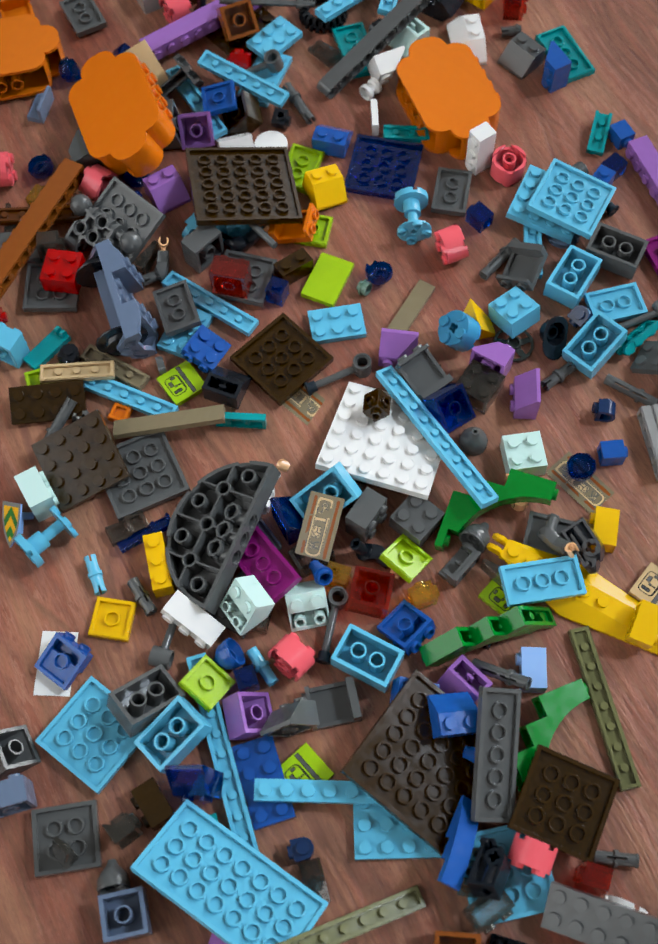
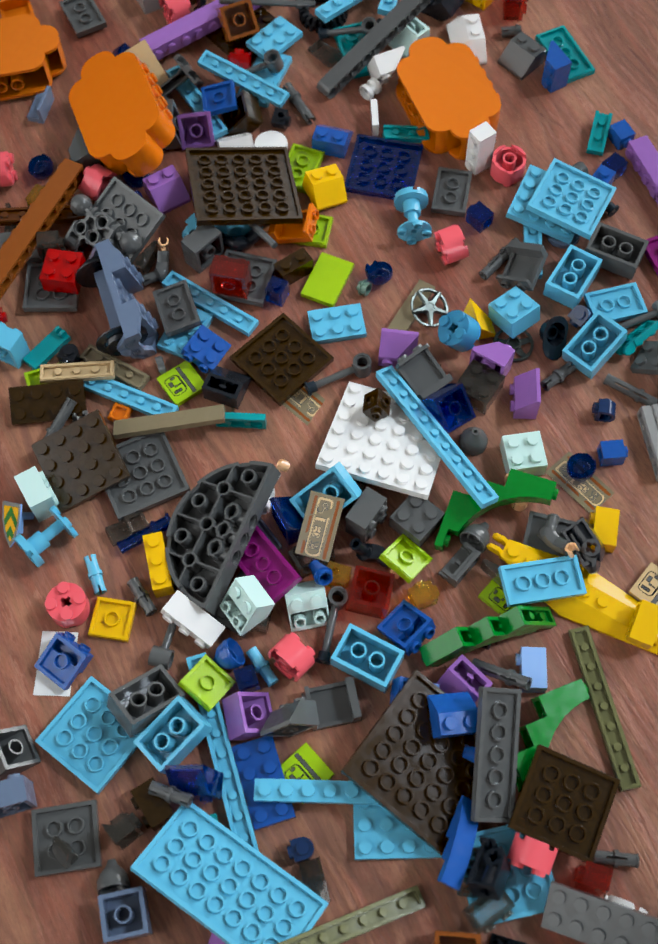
clear blue hair [58,57,81,83] -> none
none -> coral brick [45,582,90,628]
none -> dark grey pin [148,781,194,808]
none -> dark grey piece [318,17,378,41]
none -> wheel [410,288,449,327]

